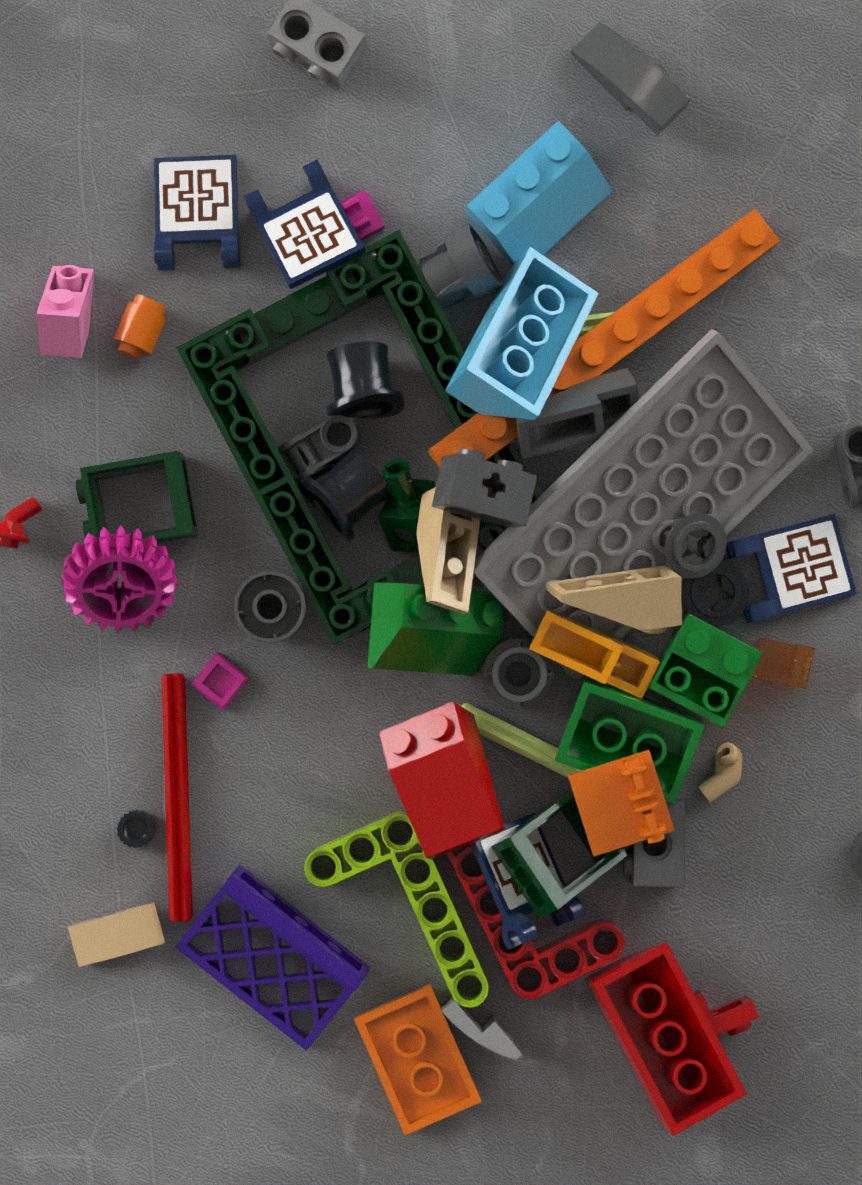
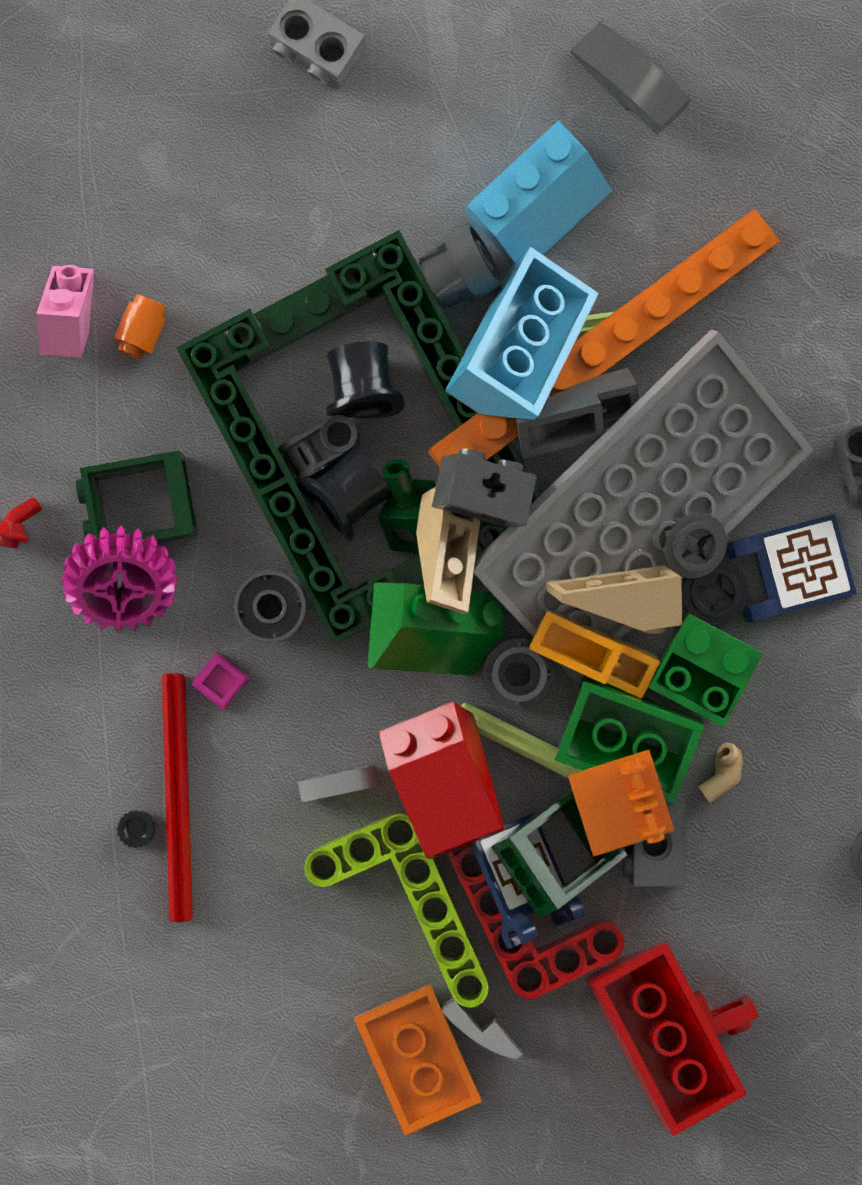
tan slope [68,902,165,967] -> none
flag [154,155,241,271] -> none
dark purple fence [175,864,370,1051] -> none
flag [243,160,366,289] -> none
dark pink tile [340,189,385,241] -> none
clear orange panel [750,638,815,689] -> none
none -> light grey beam [297,765,379,802]

